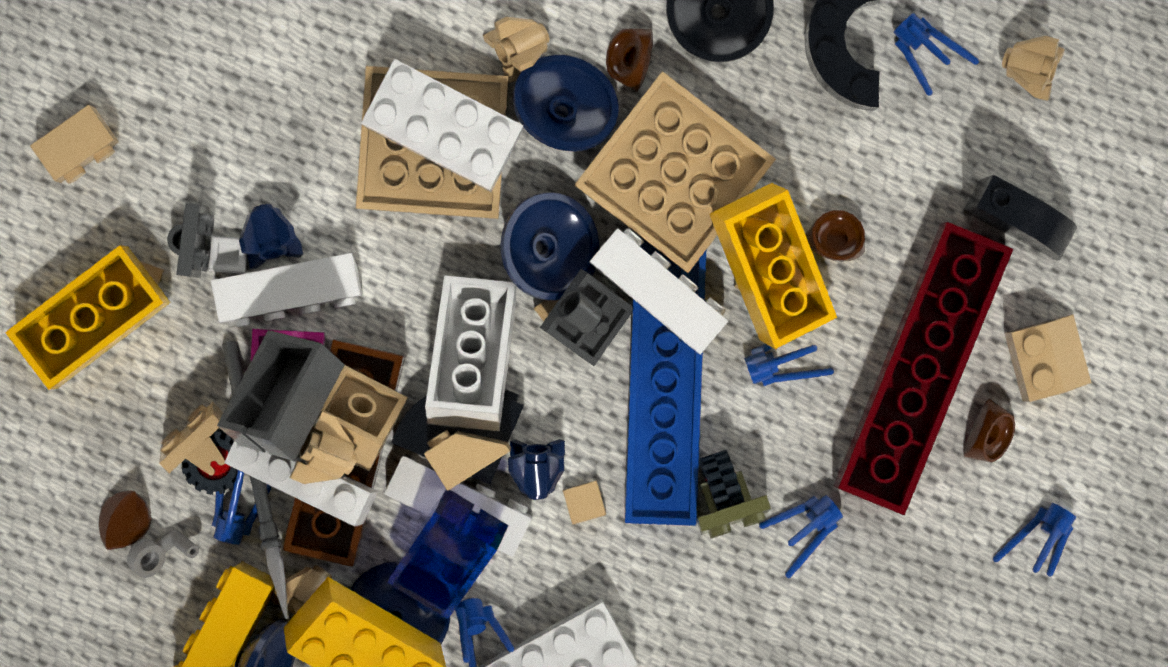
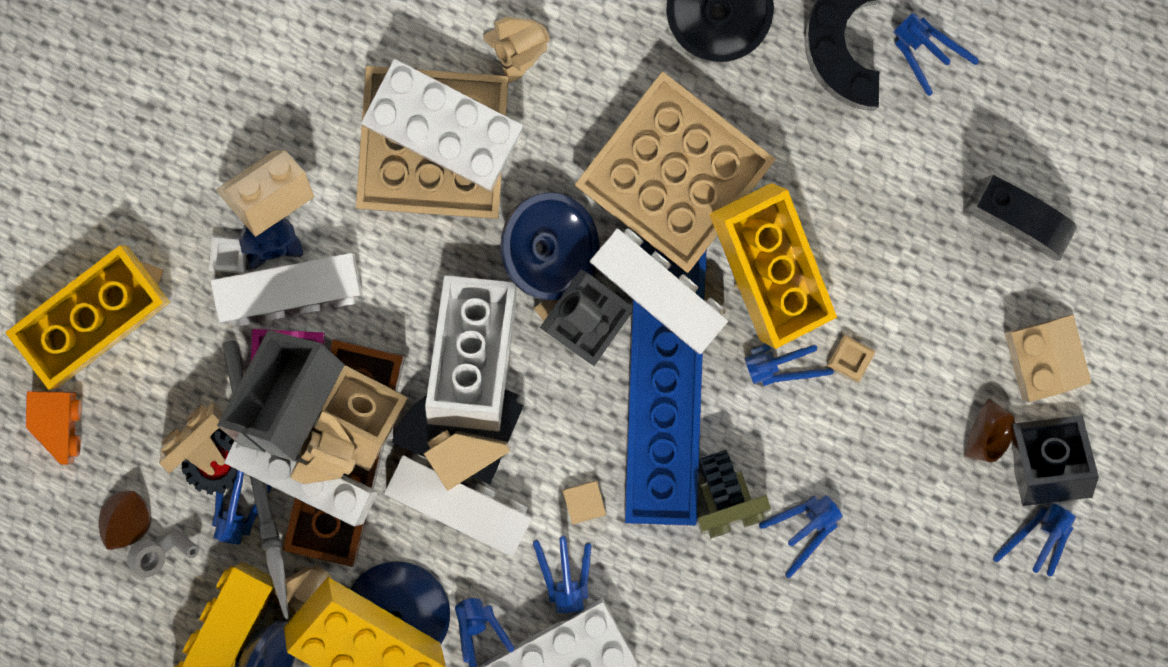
tan brick [30,105,119,184] -> none
dark grey plate [167,203,214,278] -> none
clear blue piece [387,489,509,619] -> none
dark blue brick [508,439,565,500] -> none
dark blue dish [513,55,619,151] -> none
reddish brown piece [606,28,653,92] -> none
reddish brown piece [805,210,865,262] -> none
dark red brick [833,222,1013,516] -> none
tan brick [1002,36,1065,101] -> none
none -> orange slope [26,391,82,465]
none -> tan slope [216,150,314,237]
none -> blue plant [533,536,592,613]
none -> tan tile [827,335,876,383]
none -> black slope [1012,415,1099,506]

